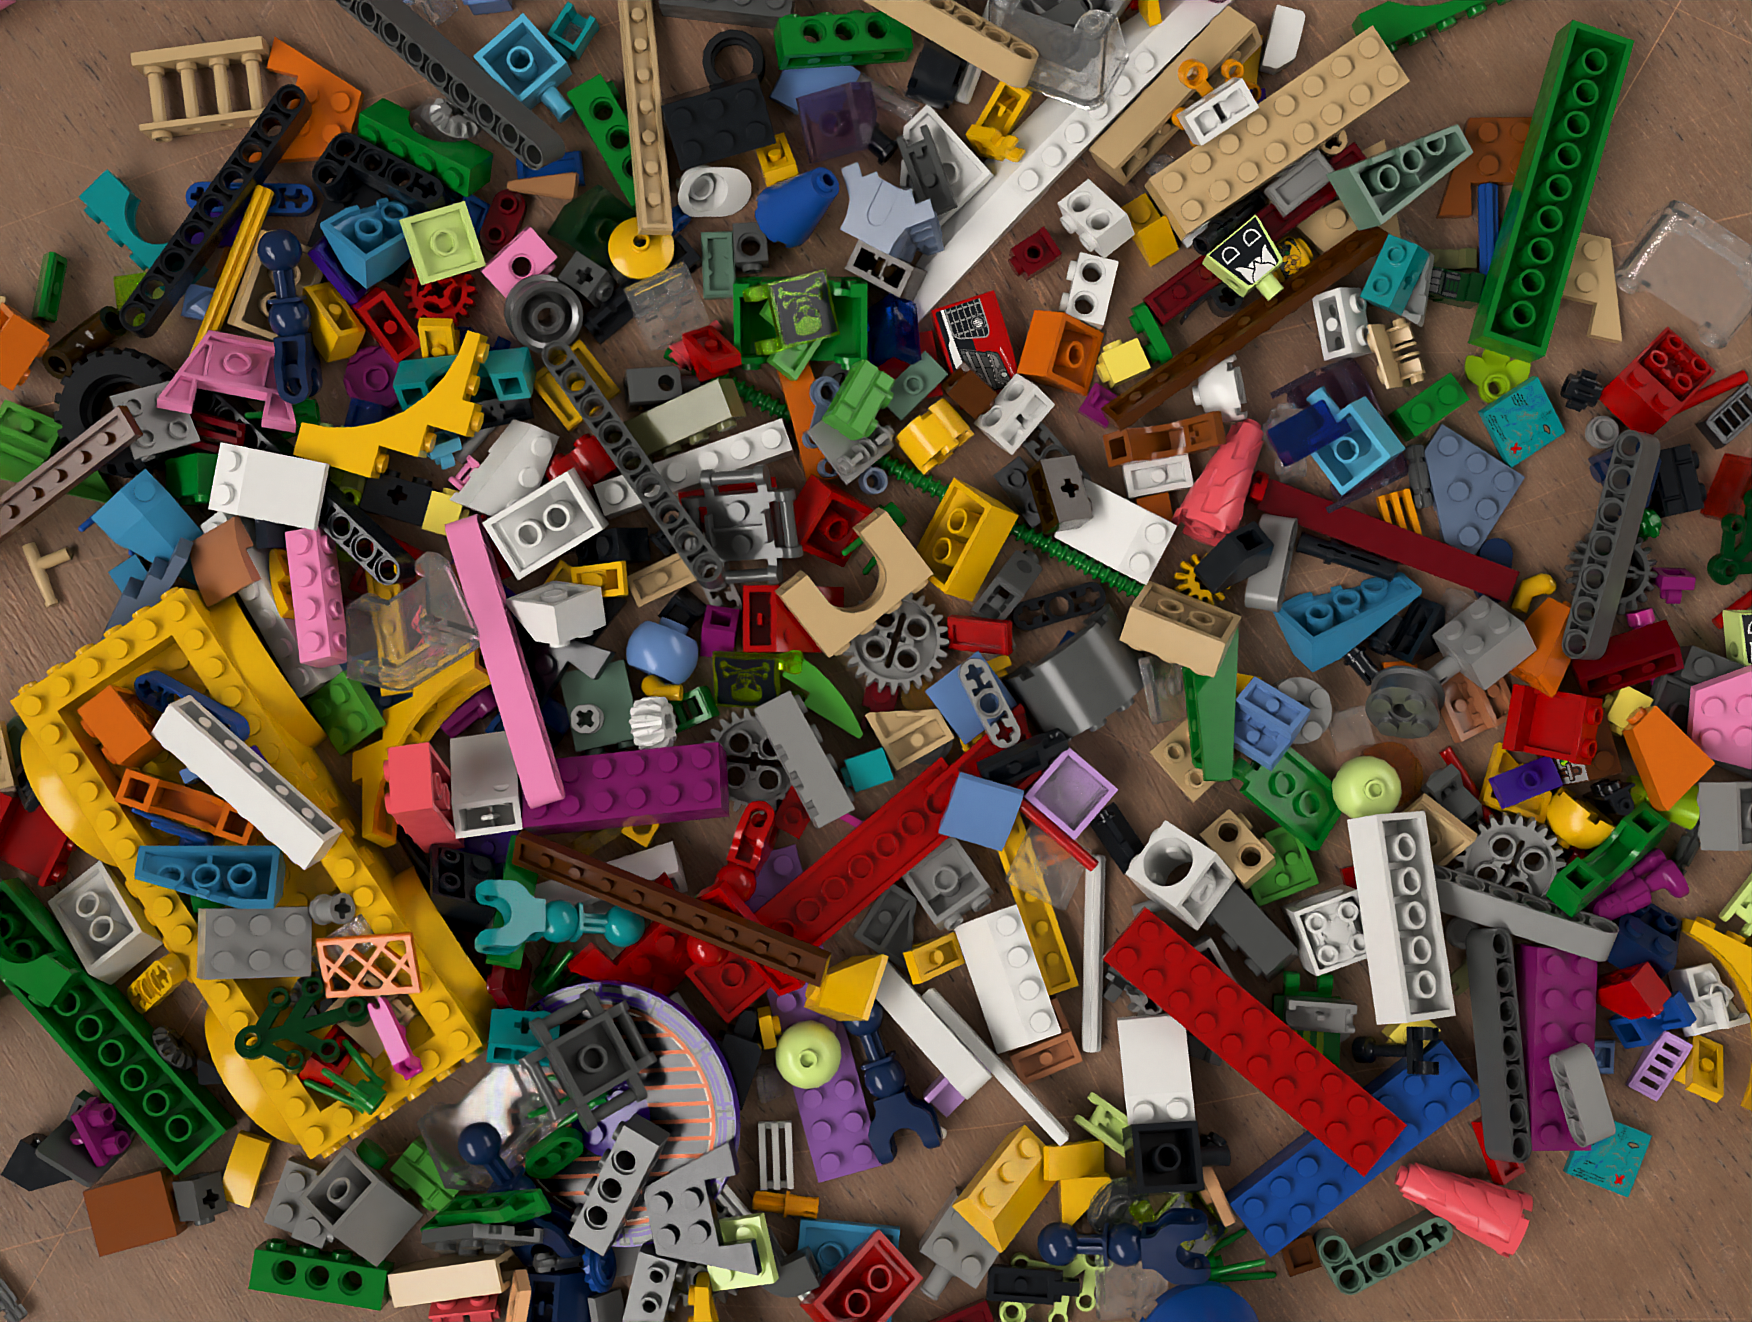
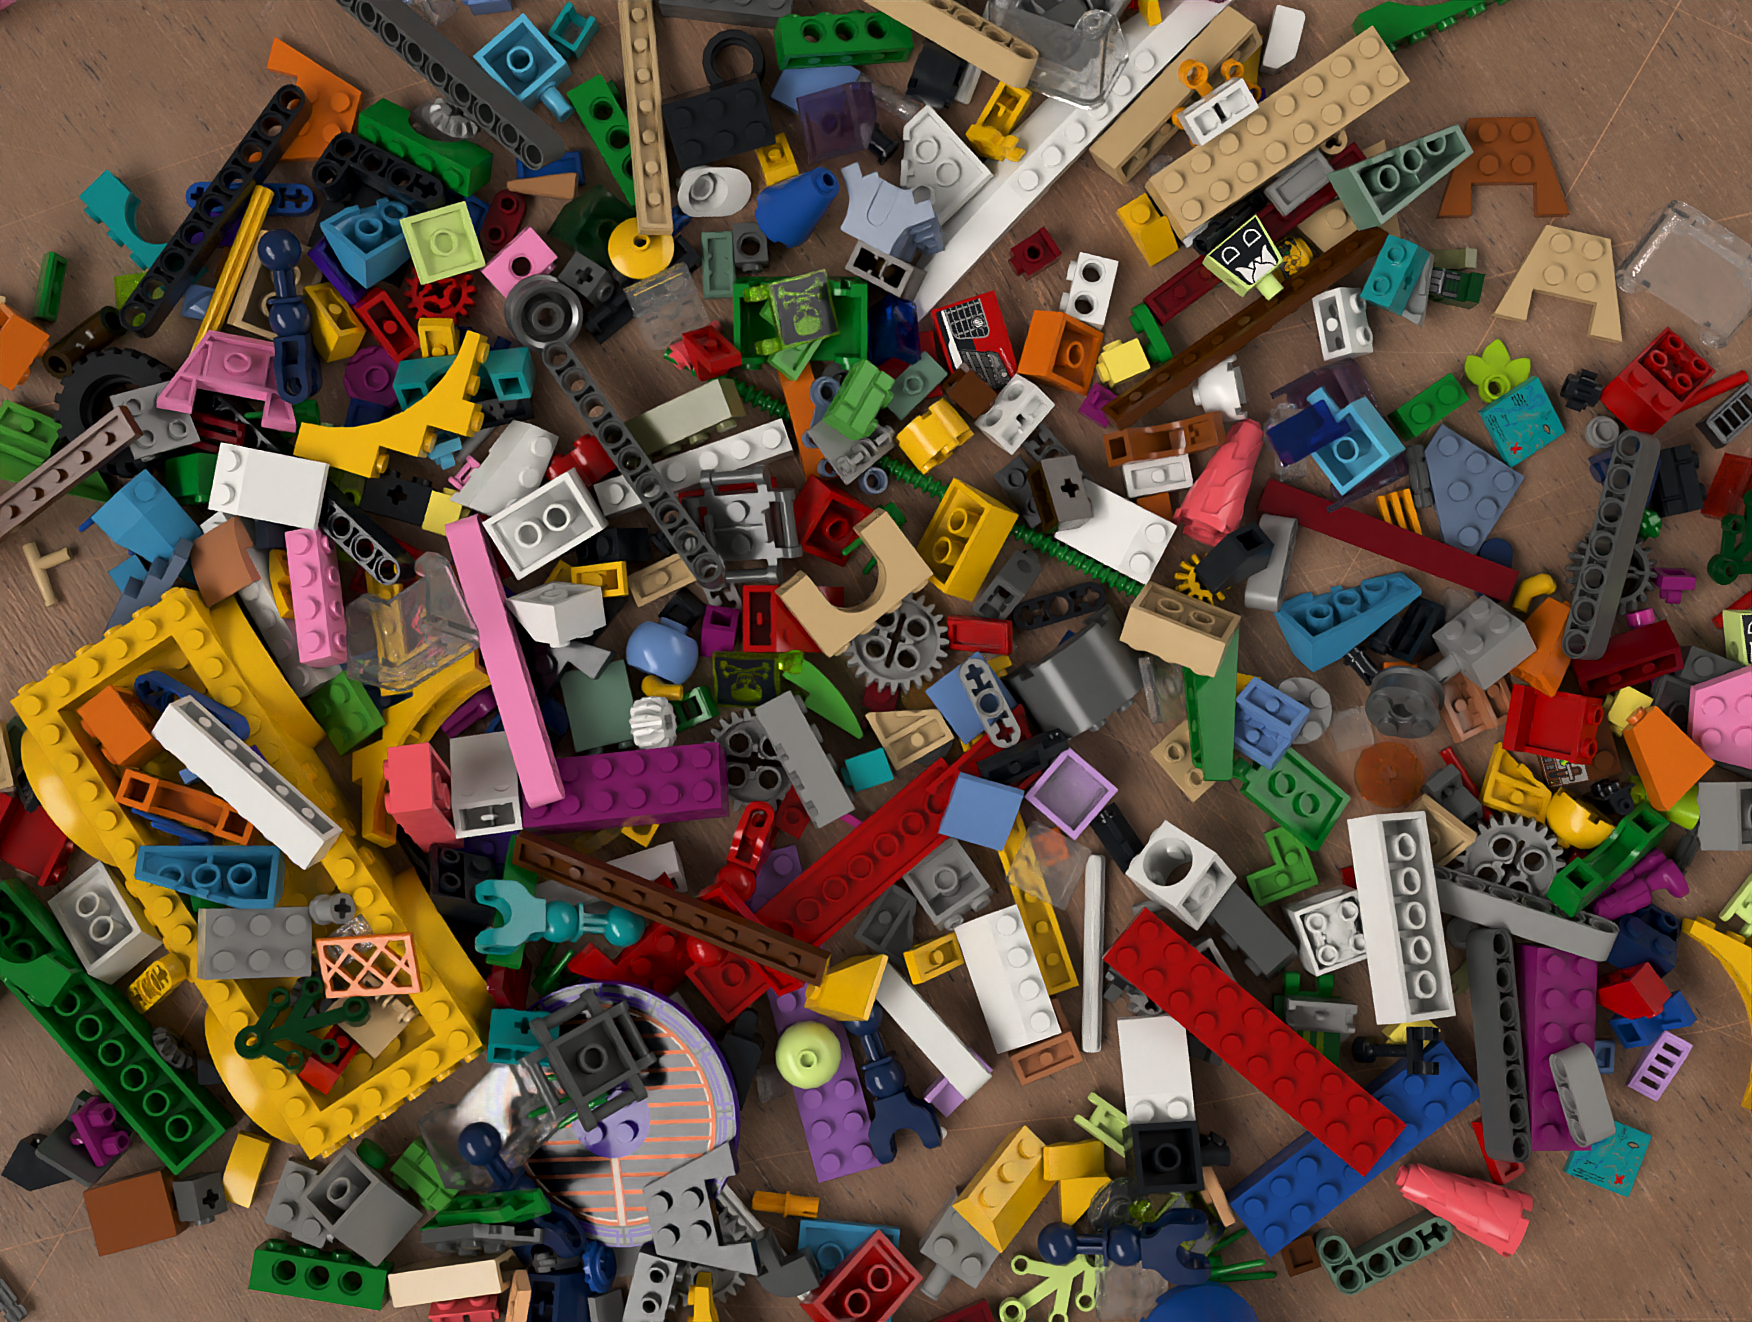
tan fence [130,36,271,143] -> none
green plant [304,1039,388,1115] -> none
piece [367,997,423,1081] -> none
green plate [525,1127,583,1179] -> none
yellow plate [534,339,621,432] -> none
brick [568,1113,670,1256] -> none
light grey bush [570,704,604,734] -> none
dark grey torso [623,366,700,413] -> none
yellowish green plate [707,1212,779,1291] -> none
yellow plate [757,1006,782,1050] -> none
white tile [758,1120,794,1190] -> none
dark grey hinge [896,124,958,216] -> none
white tile [921,988,1069,1147] -> none
black hinge [986,1264,1080,1305] -> none
red bar [1019,797,1099,872] -> none
white brick [1058,179,1135,258] -> none
black panel [1179,283,1243,325] -> none
tan brick [1199,809,1276,890] -> none
red tile [1246,470,1269,504] -> none
black pin [1295,532,1398,582] -> none
yellowish green cylinder [1332,756,1402,819] -> none
tan hinge [1367,317,1426,389] -> none
green brick [1468,20,1634,363] -> none
blue axle [1478,183,1499,298] -> none
dark purple plate [1488,756,1564,809] -> none
white slope [1668,963,1751,1037] -> none
yellow slope [1673,1035,1724,1103] -> none

